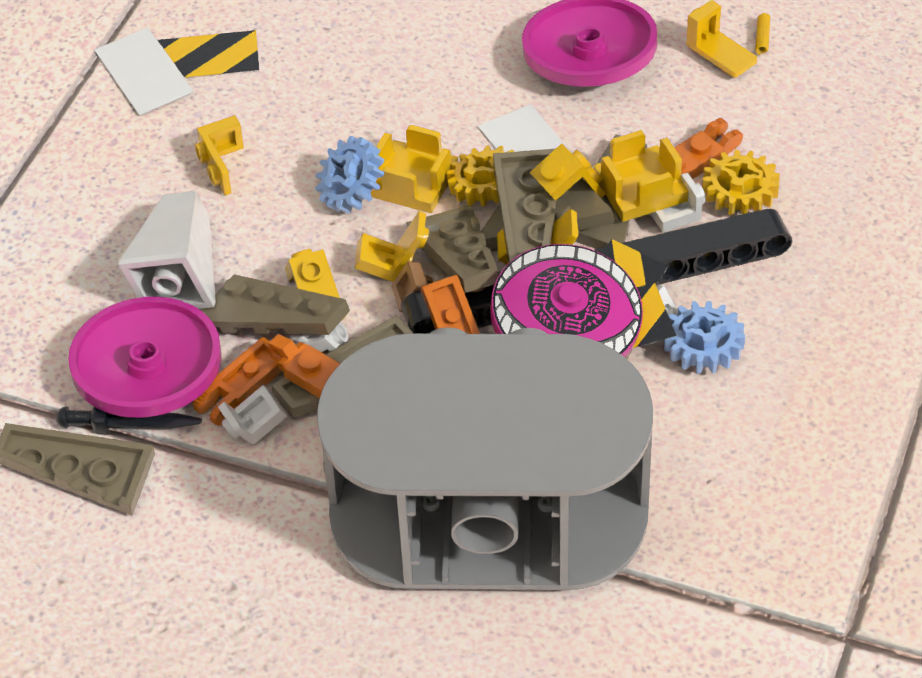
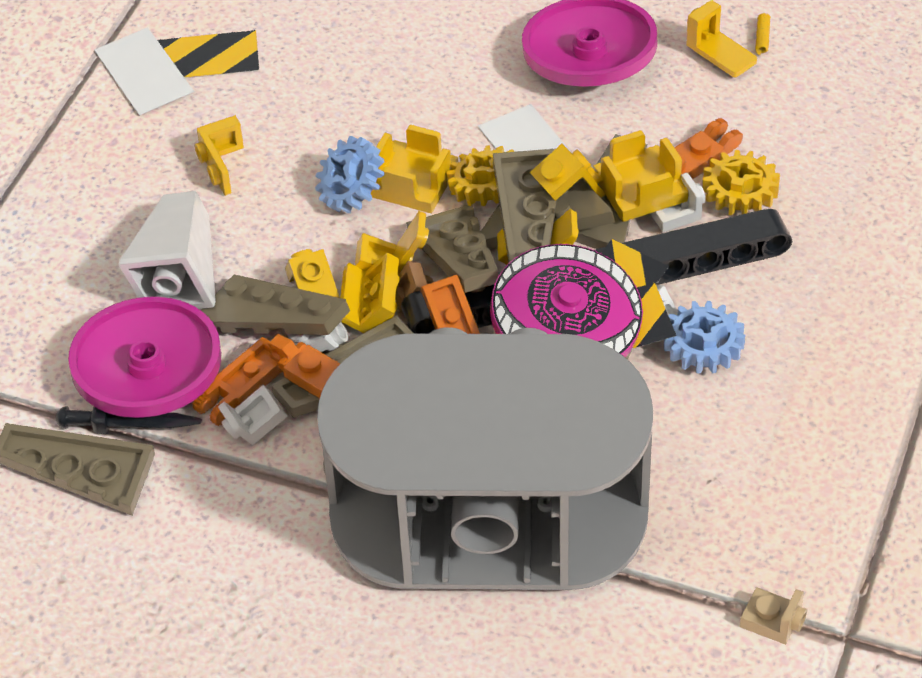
none -> yellow bracket [340,252,399,334]
none -> tan bracket [740,587,808,645]

